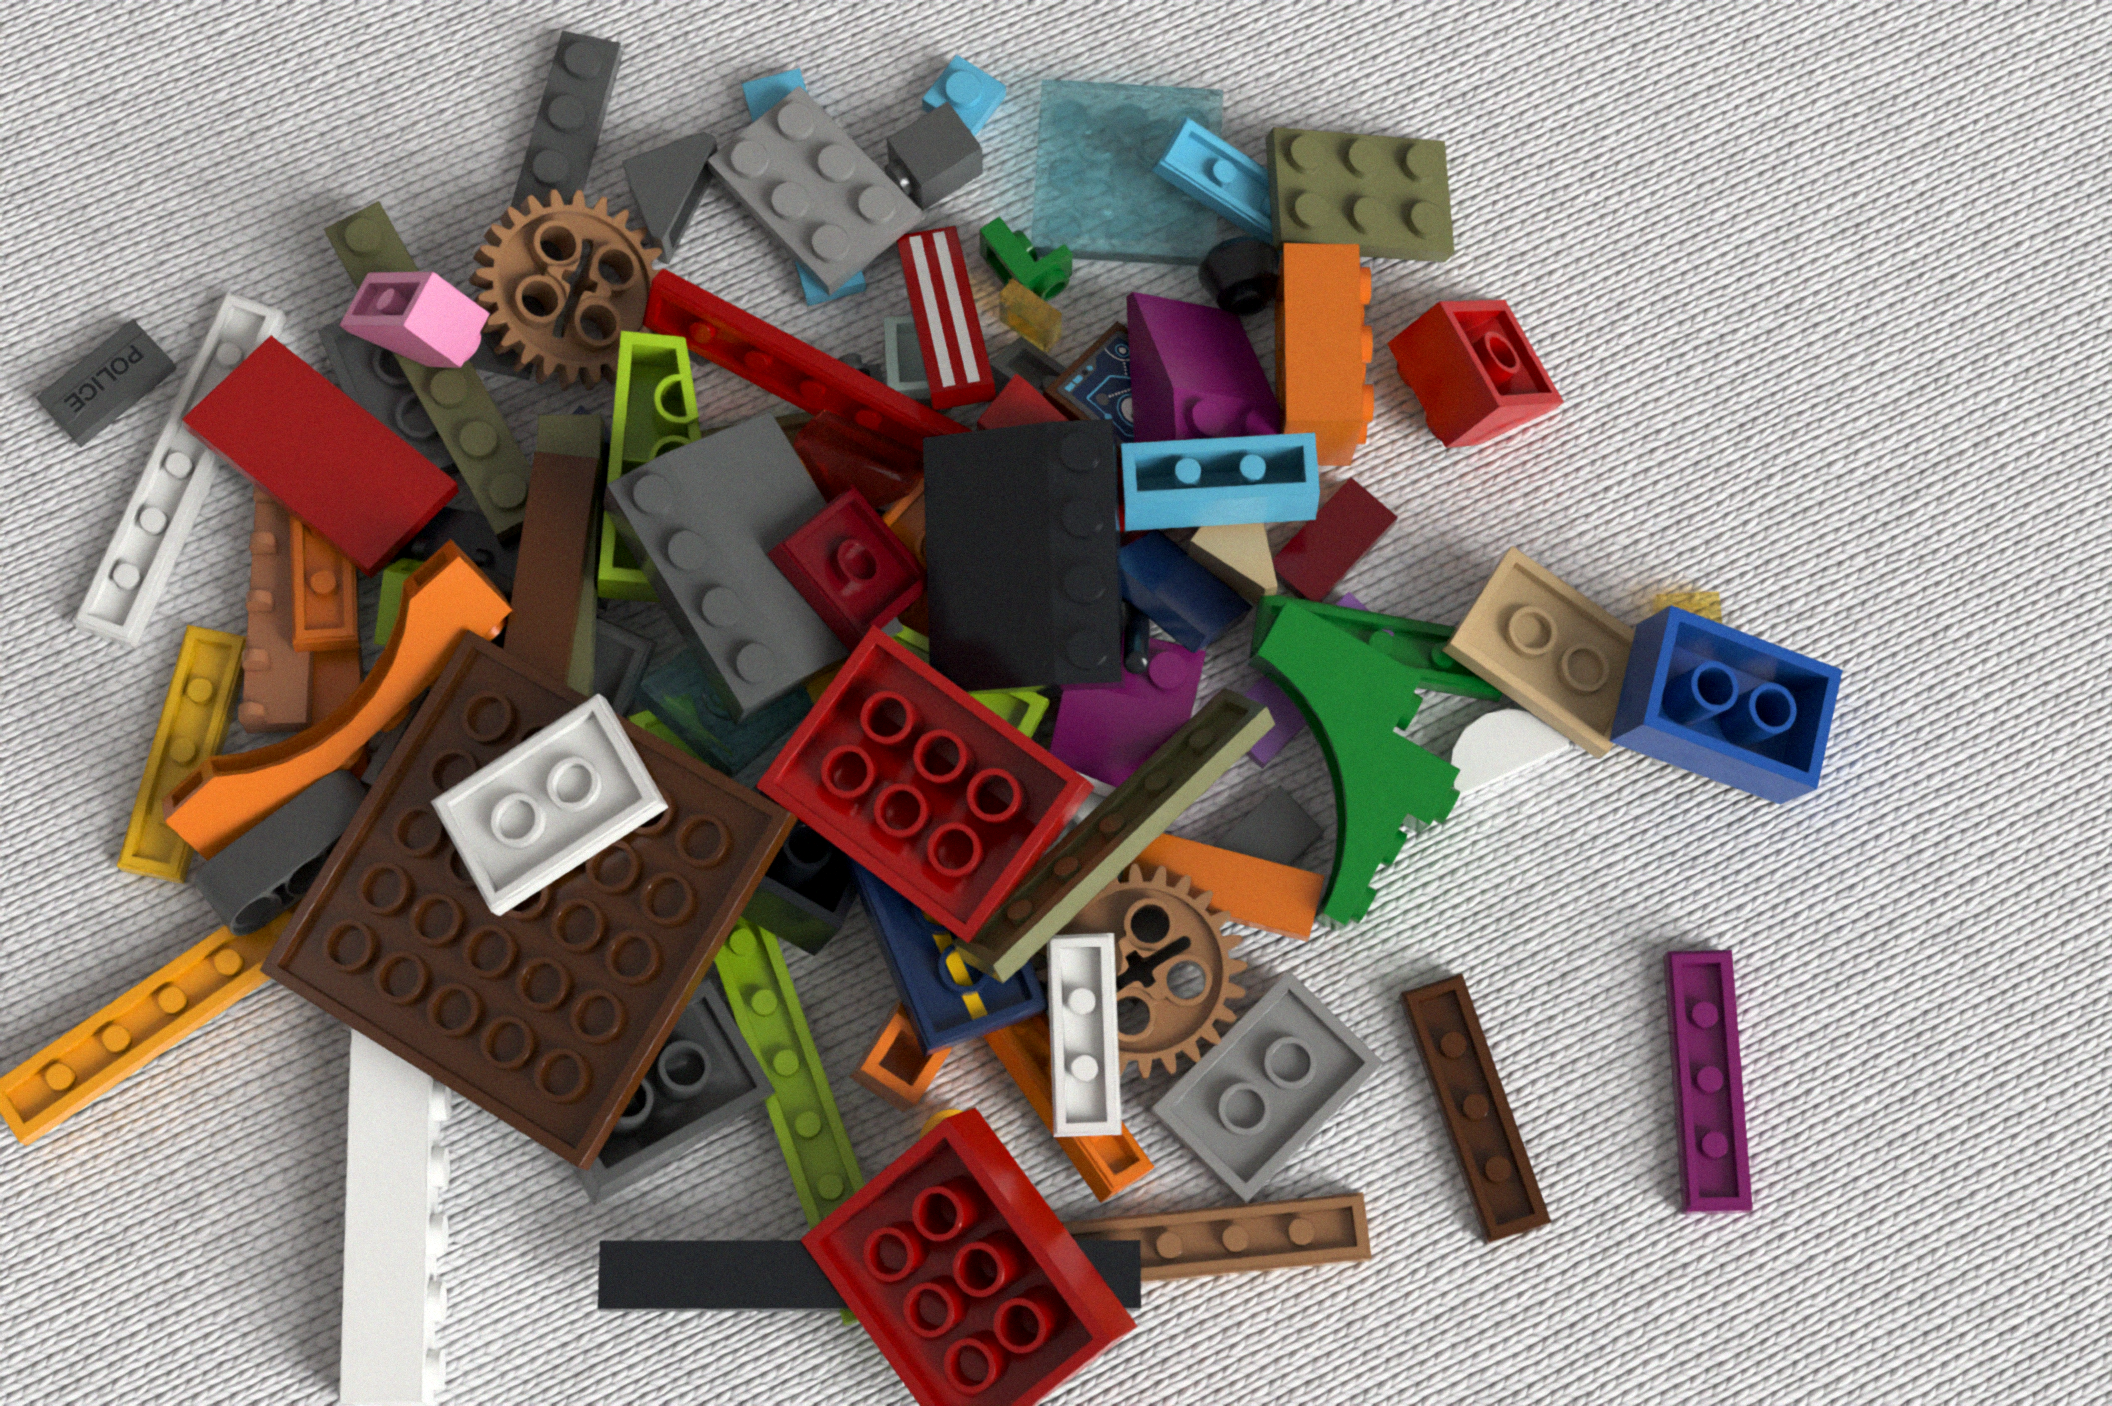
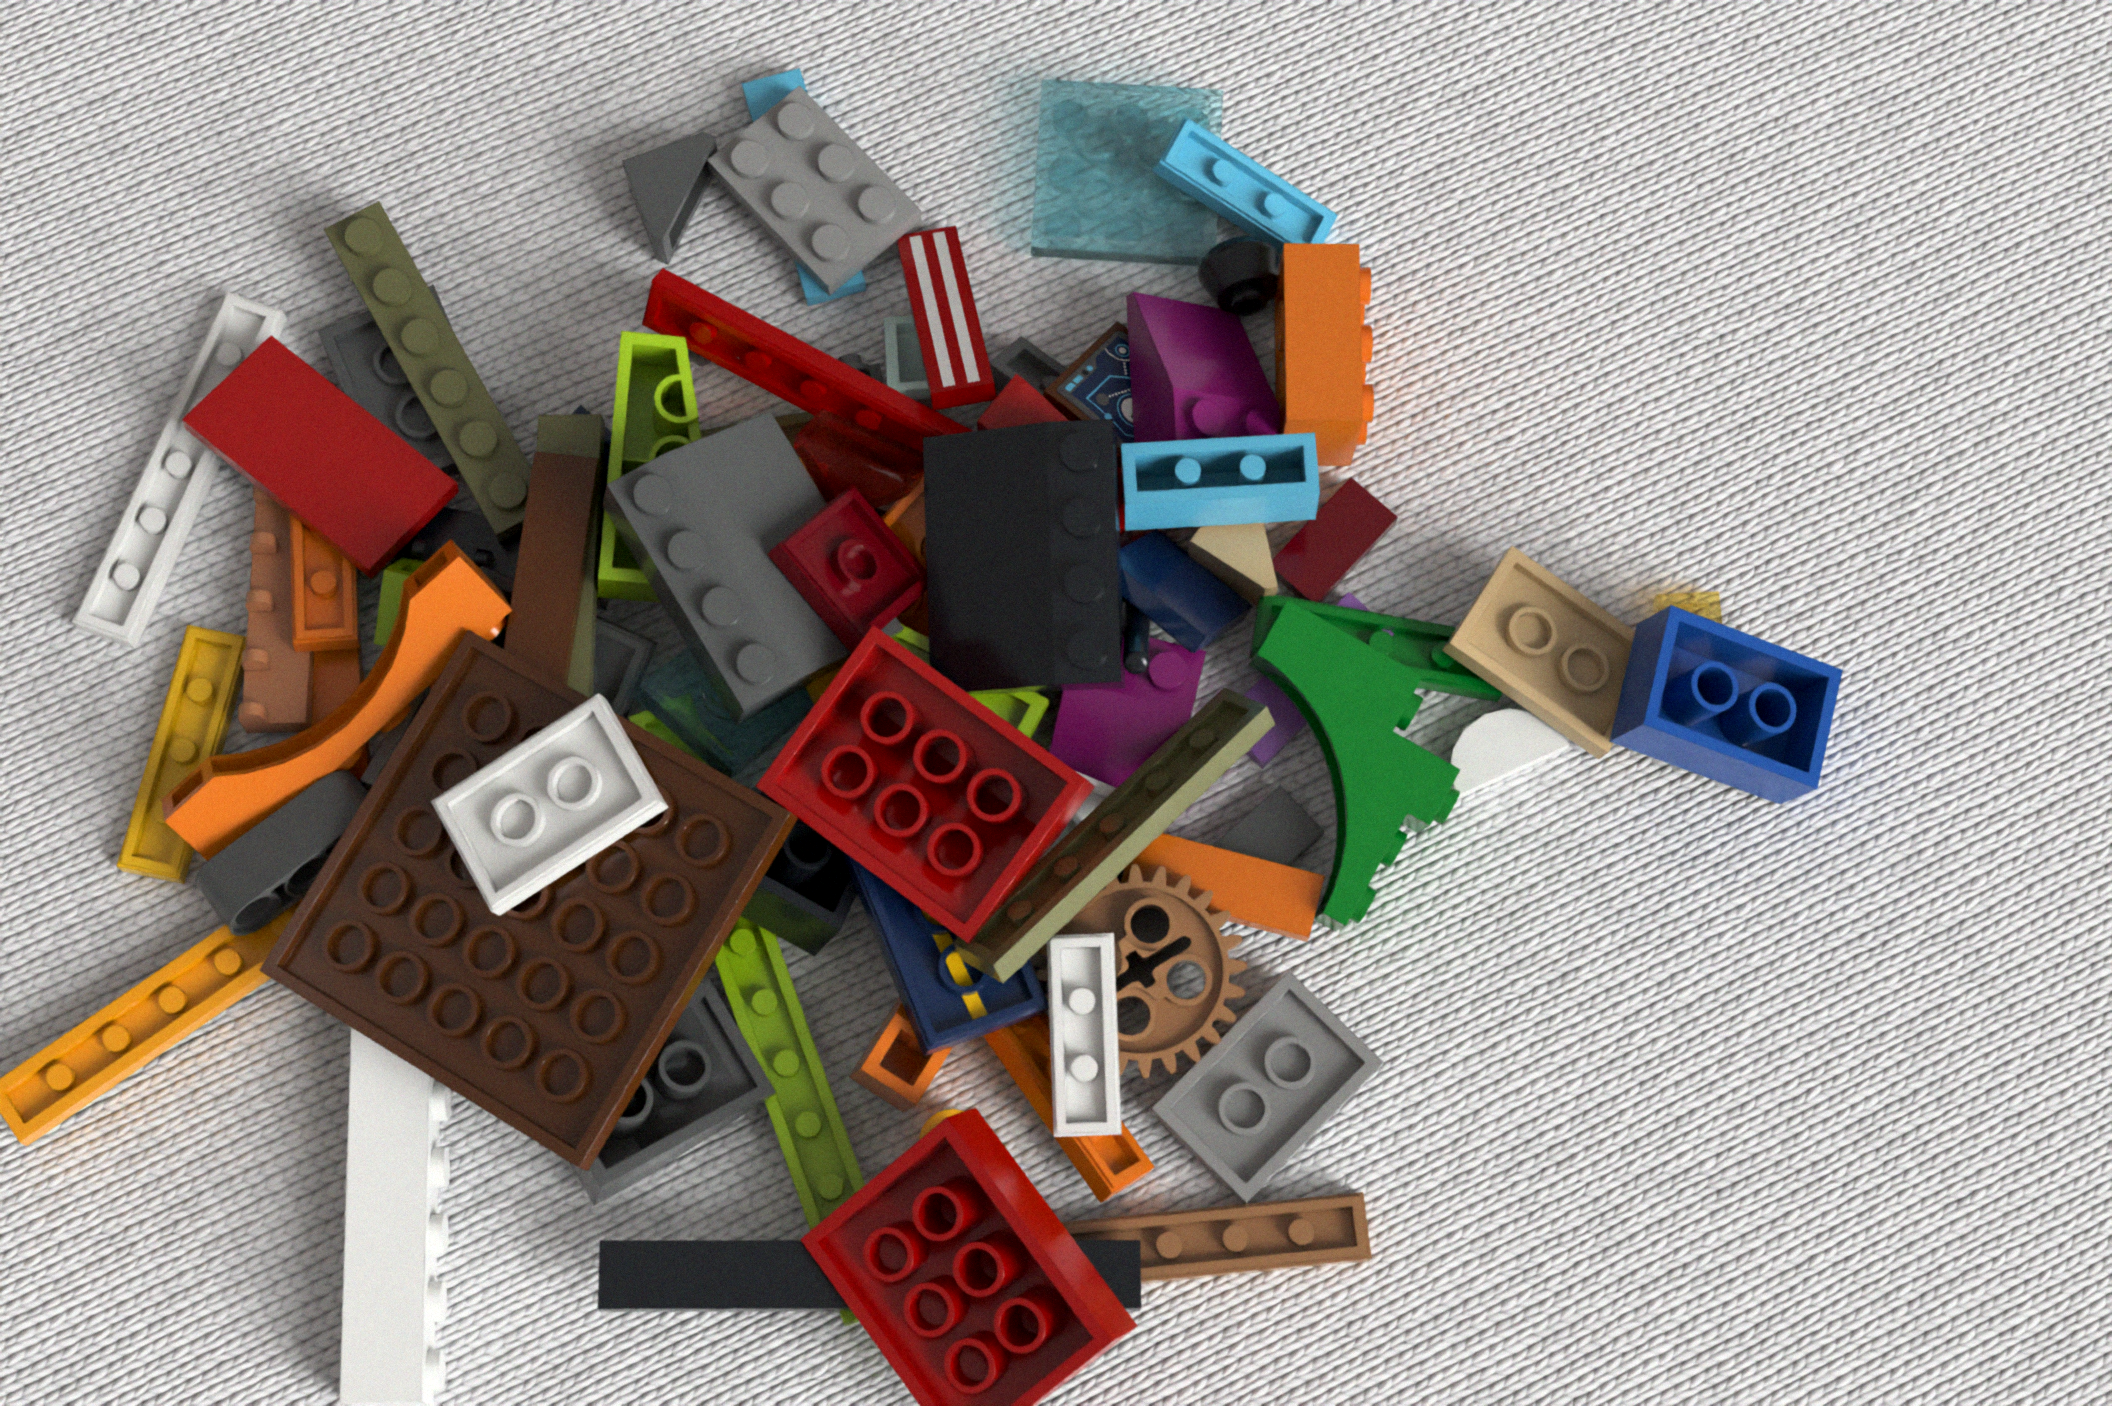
dark grey tile [36,319,177,448] -> none
bright pink slope [339,271,490,368] -> none
dark grey plate [469,31,623,380] -> none
medium nougat gear [469,189,662,391] -> none
dark grey brick [884,101,983,211] -> none
medium azure plate [922,55,1006,137] -> none
green bracket [979,216,1073,310] -> none
clear yellow tile [999,278,1062,352] -> none
olive plate [1265,127,1455,263] -> none
red slope [1387,300,1564,448] -> none
reddish brown tile [1398,974,1551,1245] -> none
magenta tile [1663,950,1753,1215] -> none

